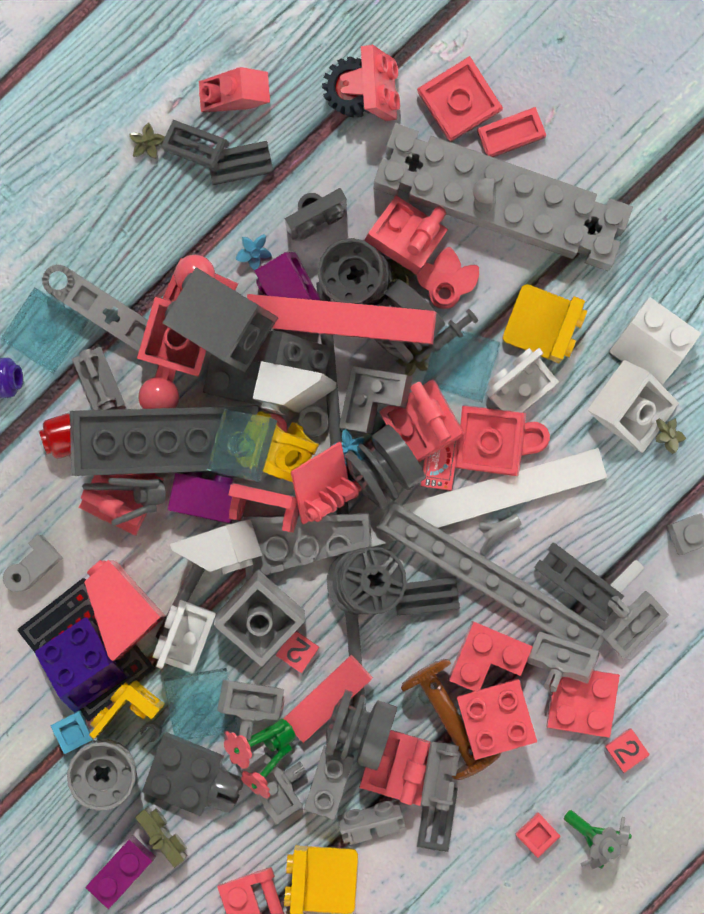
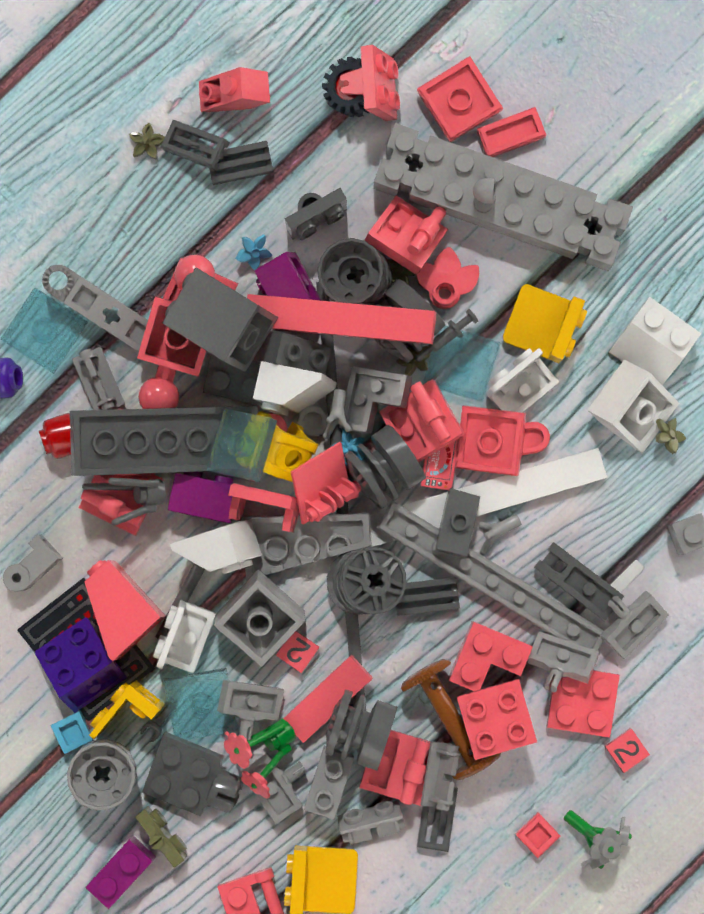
none -> light grey bar [323,389,352,439]
none -> dark grey plate [434,488,481,559]

